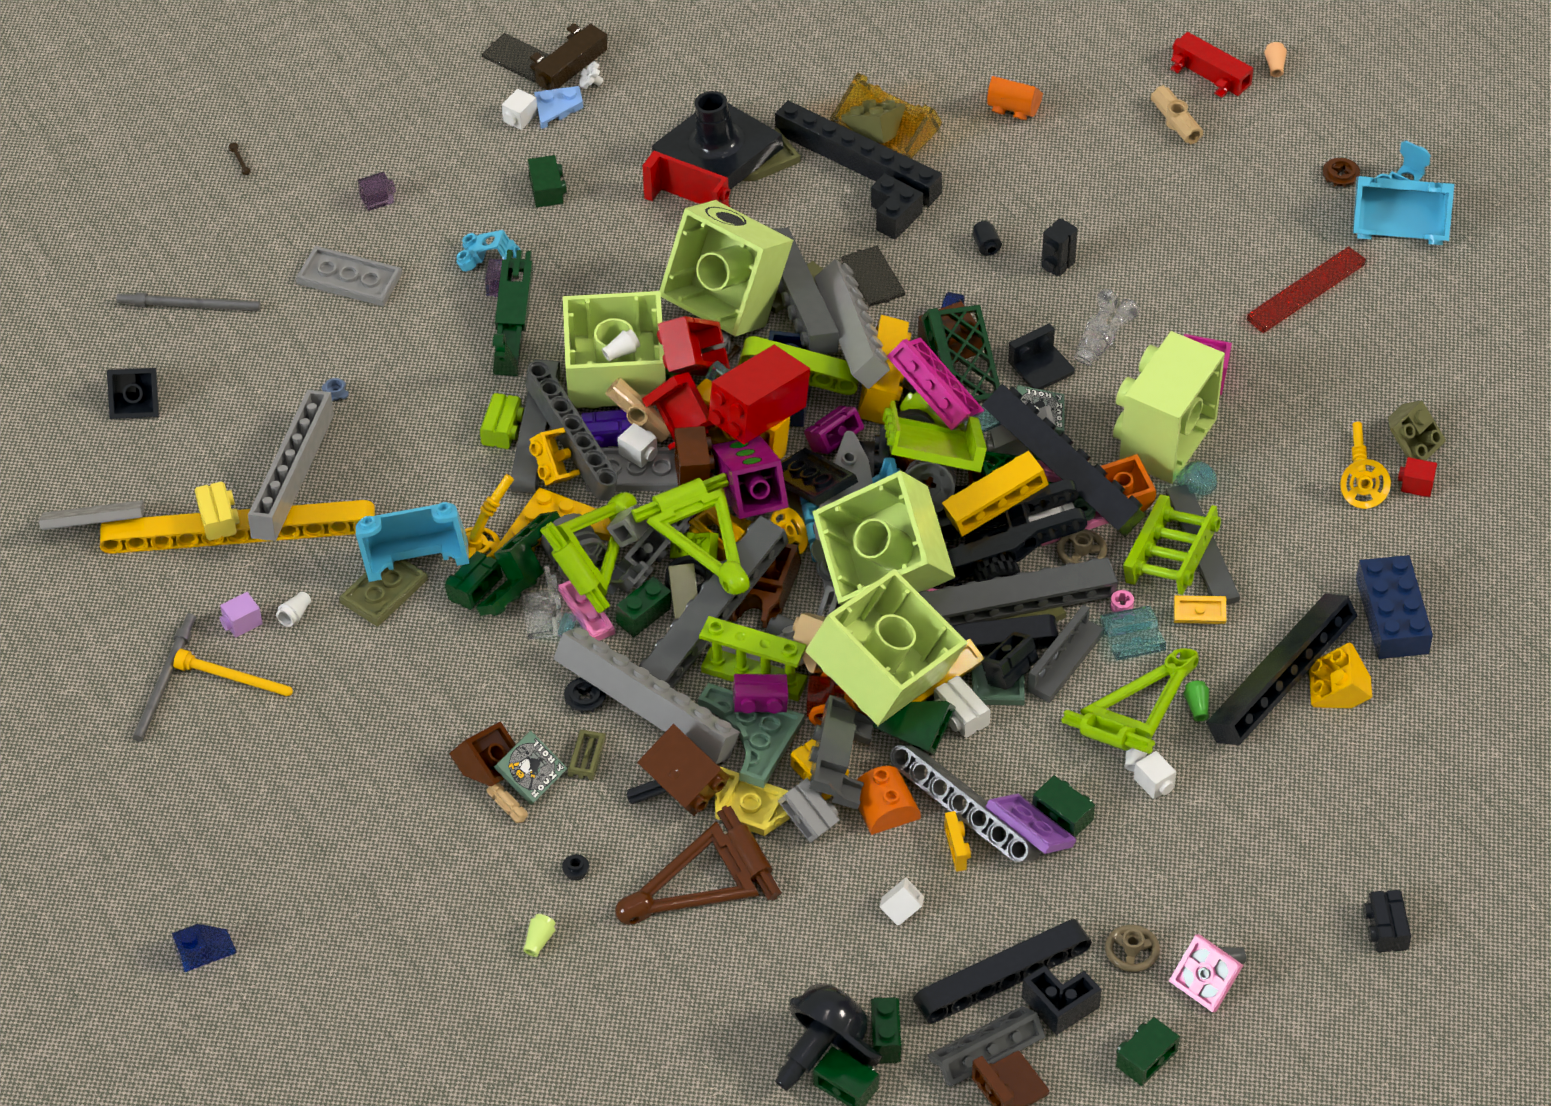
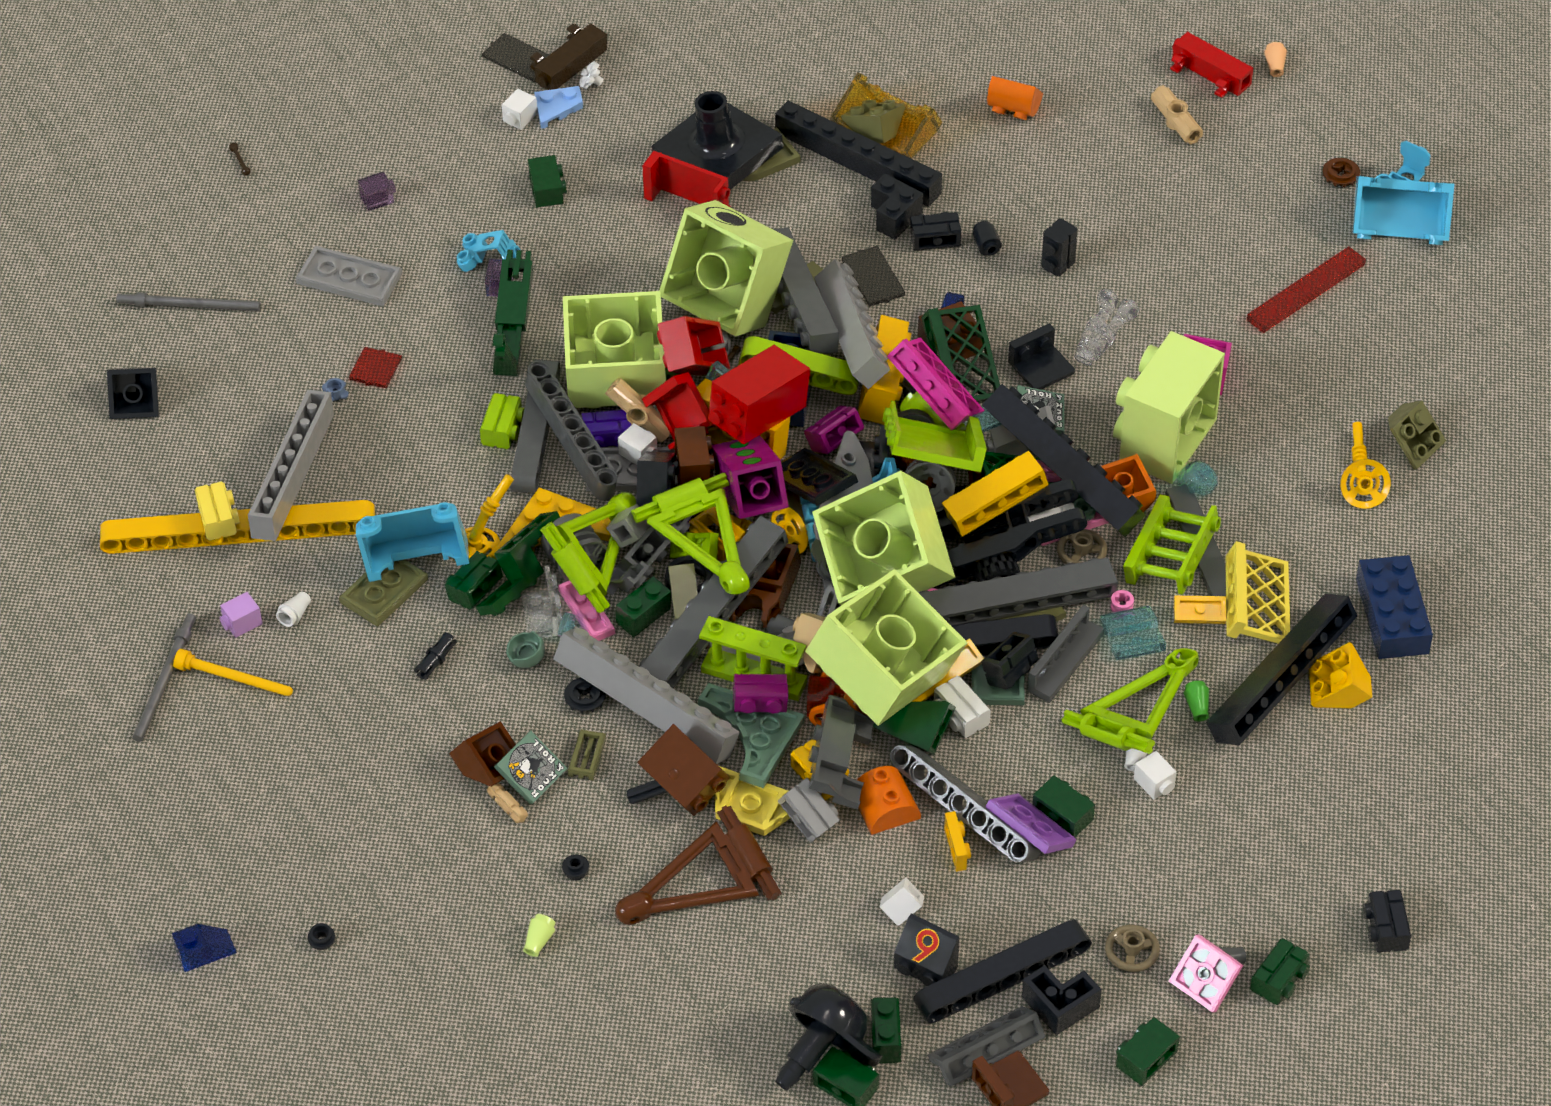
light grey tile [39,500,145,530] -> none
yellow window [529,427,580,486] -> none
white cone [602,329,640,362] -> none
red brick [1398,457,1437,497] -> none
none -> black plate [308,923,335,950]
none -> clear red piece [349,347,402,389]
none -> black pin [414,632,457,680]
none -> sand green hair [506,631,545,669]
none -> black brick [636,451,679,507]
none -> black slope [894,913,960,986]
none -> black brick [910,212,961,251]
none -> light yellow fence [1225,541,1290,644]
none -> dark green brick [1250,938,1310,1005]

